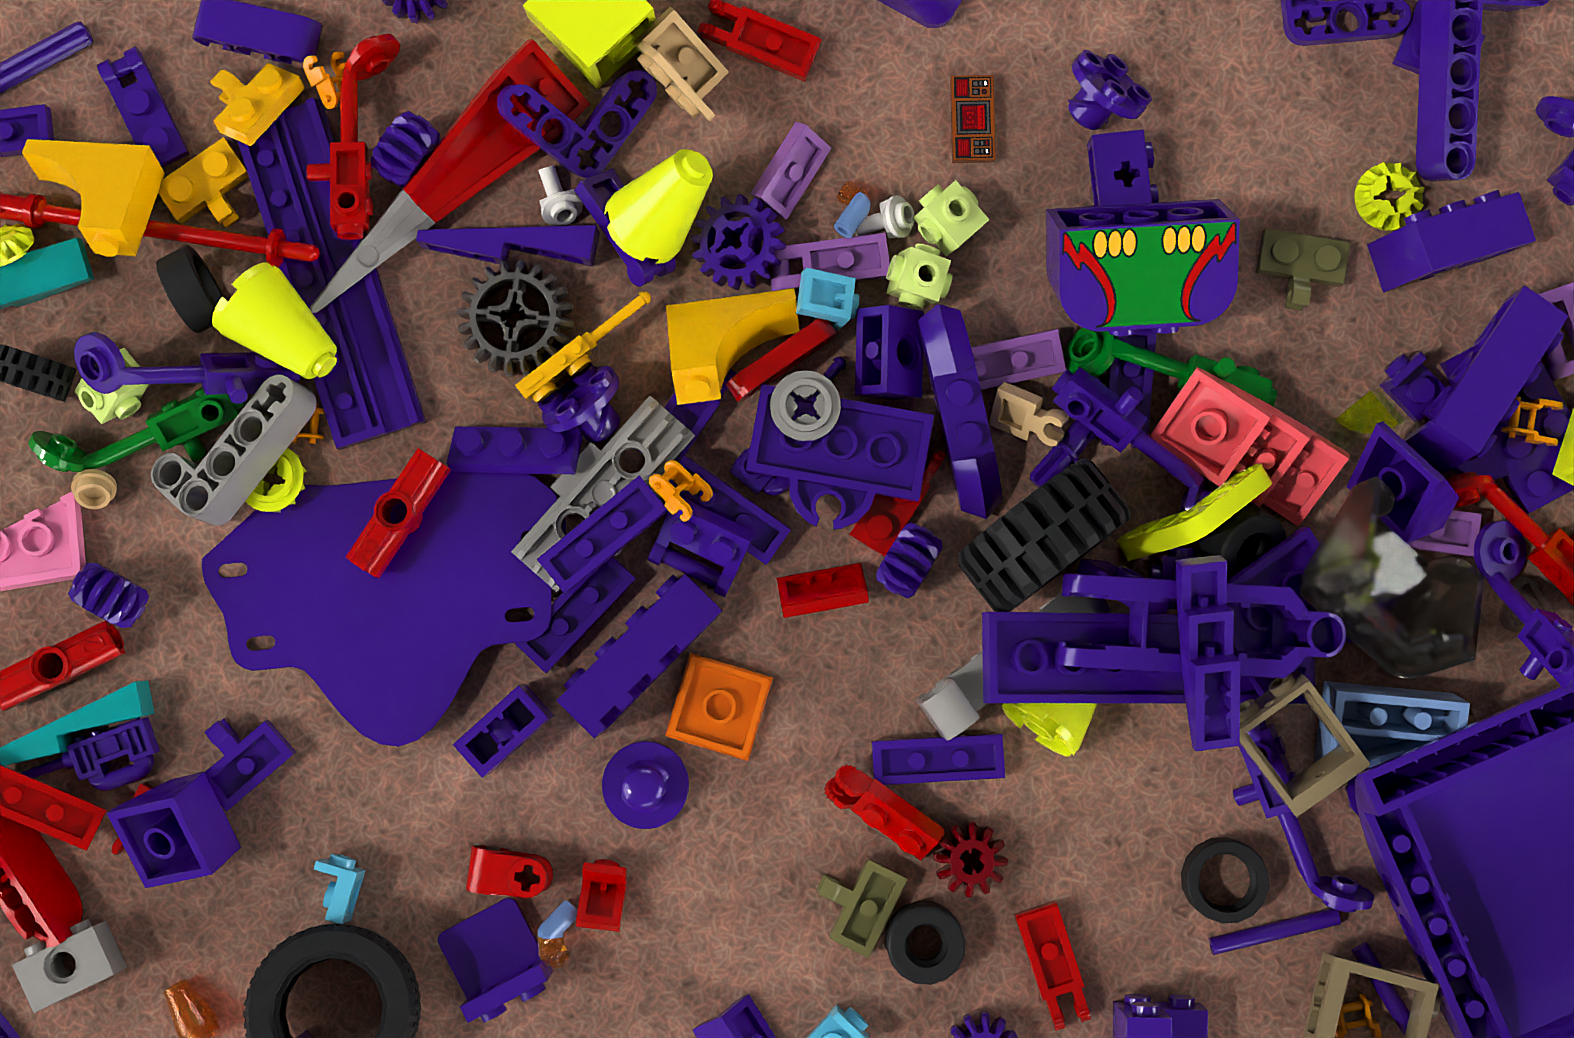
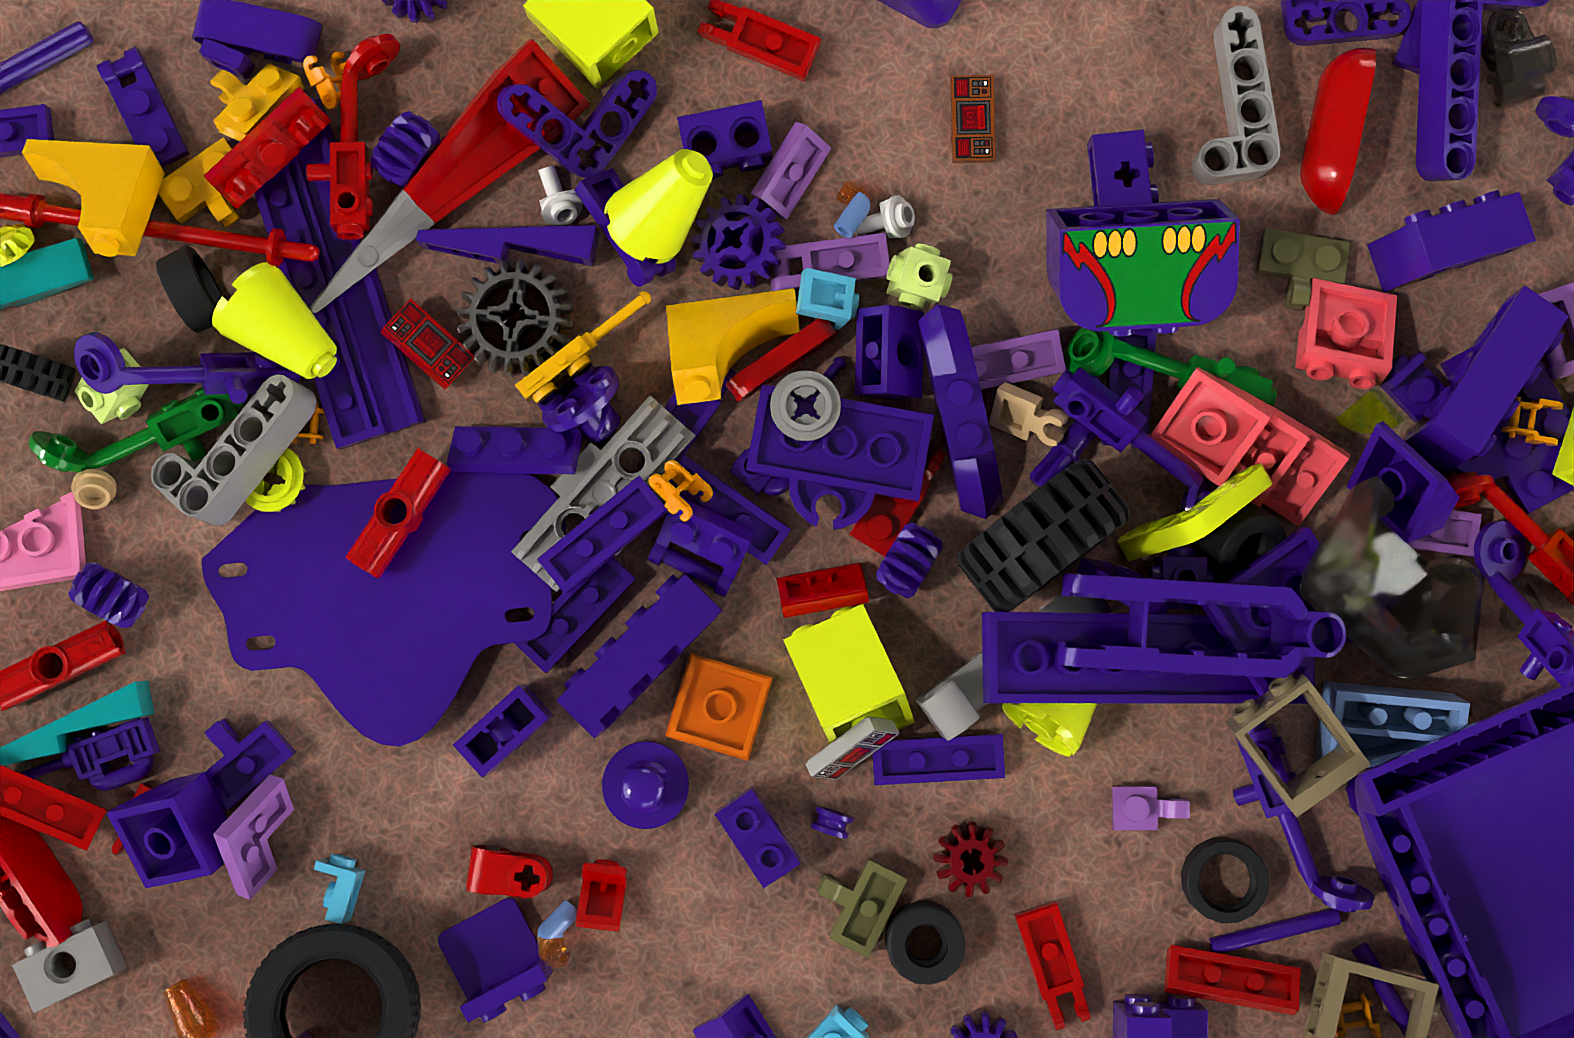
tan bracket [633,7,729,121] -> none
red hinge [824,764,945,861] -> none
yellowish green brick [913,180,989,256] -> none
dark purple plate [1068,50,1152,130] -> none
dark purple slope [1176,555,1240,751] -> none
neon yellow gear [1354,162,1425,231] -> none
none -> dark purple tile [199,38,255,79]
none -> red plate [204,87,331,209]
none -> medium lavender plate [213,775,294,900]
none -> tile [380,298,474,390]
none -> dark purple brick [677,100,772,179]
none -> dark purple brick [715,786,801,888]
none -> neon yellow slope [783,604,915,744]
none -> light grey tile [806,716,899,780]
none -> dark purple bush [810,806,854,839]
none -> medium lavender plate [1112,785,1190,830]
none -> red plate [1164,945,1301,1015]
none -> light grey beam [1191,6,1281,185]
none -> coral plate [1295,278,1397,389]
none -> red brick [1300,48,1376,215]
none -> clear smoke piece [1481,8,1557,108]

